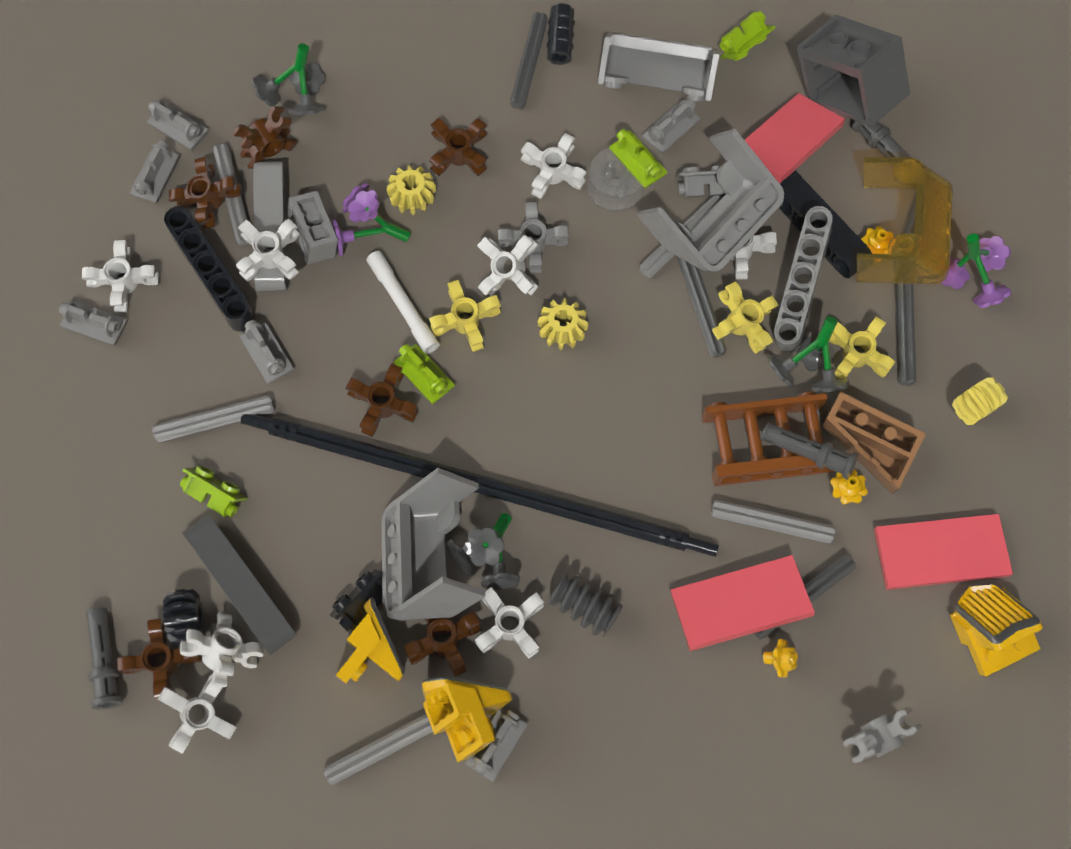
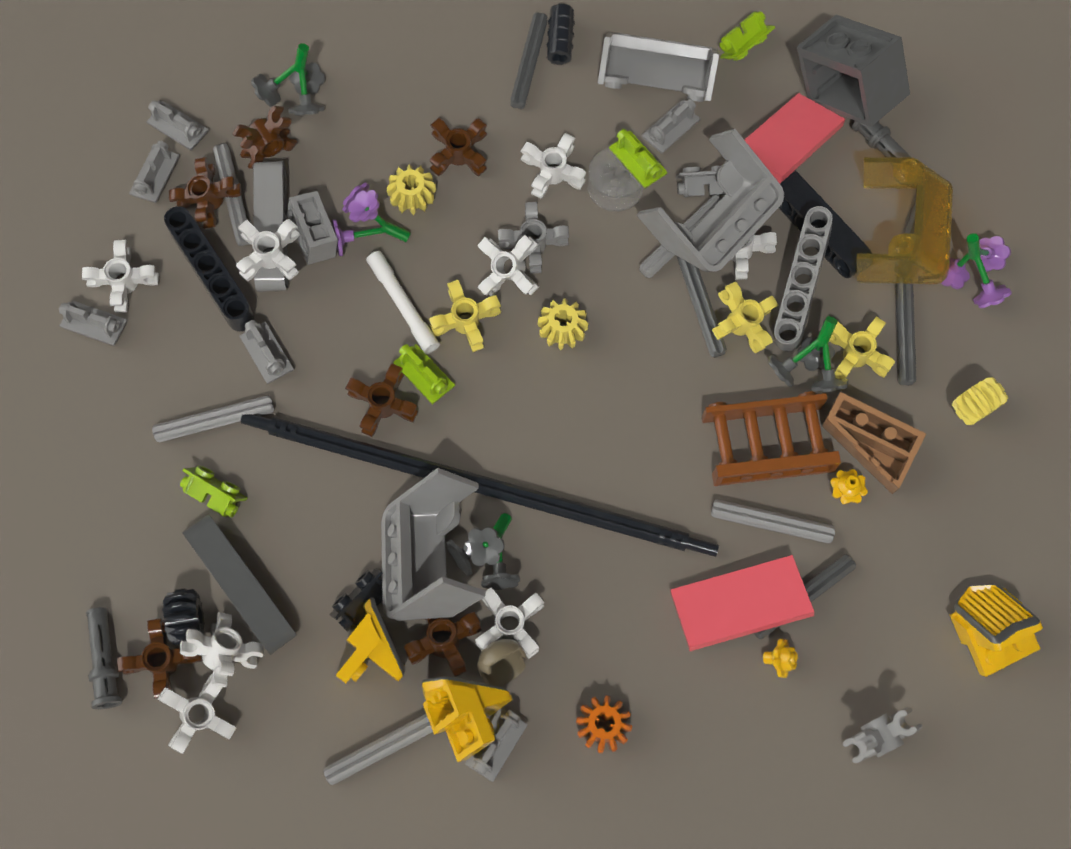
dark grey piece [549,572,623,637] -> none
dark grey pin [761,422,859,480] -> none
yellow plant [861,226,897,259] -> none
coral tile [874,514,1013,590] -> none
none -> dark tan hair [477,639,526,687]
none -> orange gear [576,696,632,754]

